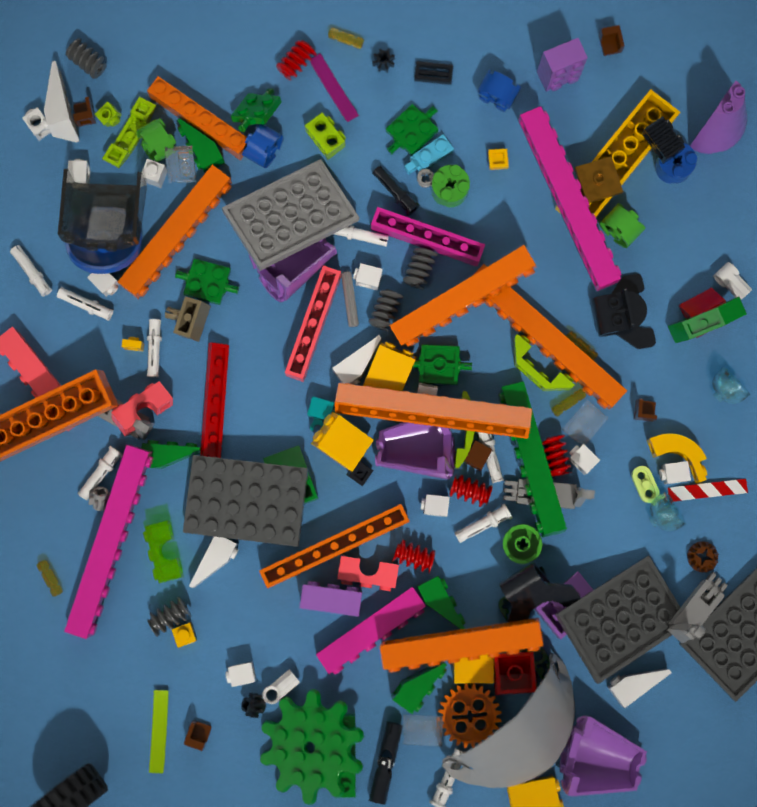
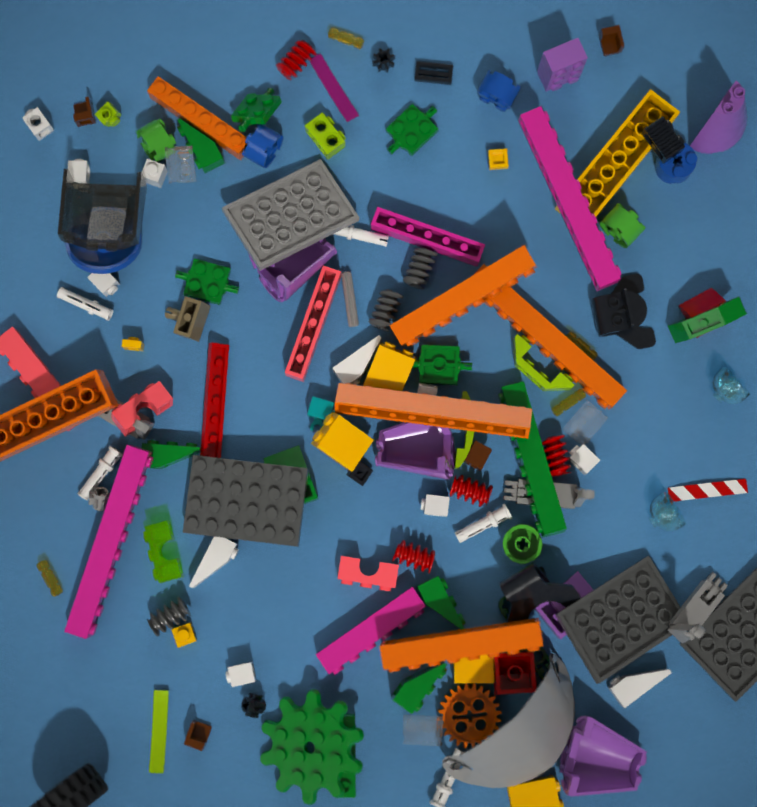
white pin [10,245,52,297] -> none
white wedge [43,61,80,142] -> none
dark grey piece [66,38,107,79] -> none
lime slope [102,97,156,168] -> none
orange brick [118,164,232,299] -> none
white pin [147,319,162,377] -> none
orange brick [259,504,410,589] -> none
white piece [263,669,300,704] -> none
medium lavender brick [300,581,362,617] -> none
white brick [353,263,383,291] -> none
black piece [369,721,403,804] -> none
black pin [372,165,420,216] -> none
medium azure hinge [404,134,454,175] -> none
light grey bush [417,169,434,188] -> none
bright green brick [431,165,470,208] -> none
white pin [477,432,504,483] -> none
pearl gold plate [574,156,623,203] -> none
yellowish green plate [631,466,660,503] -> none
reddish brown panel [634,398,657,422] -> none
yellow arch [646,434,707,484] -> none
white brick [659,461,691,485] -> none
reddish brown gear [687,541,719,572] -> none
white piece [713,262,752,300] -> none

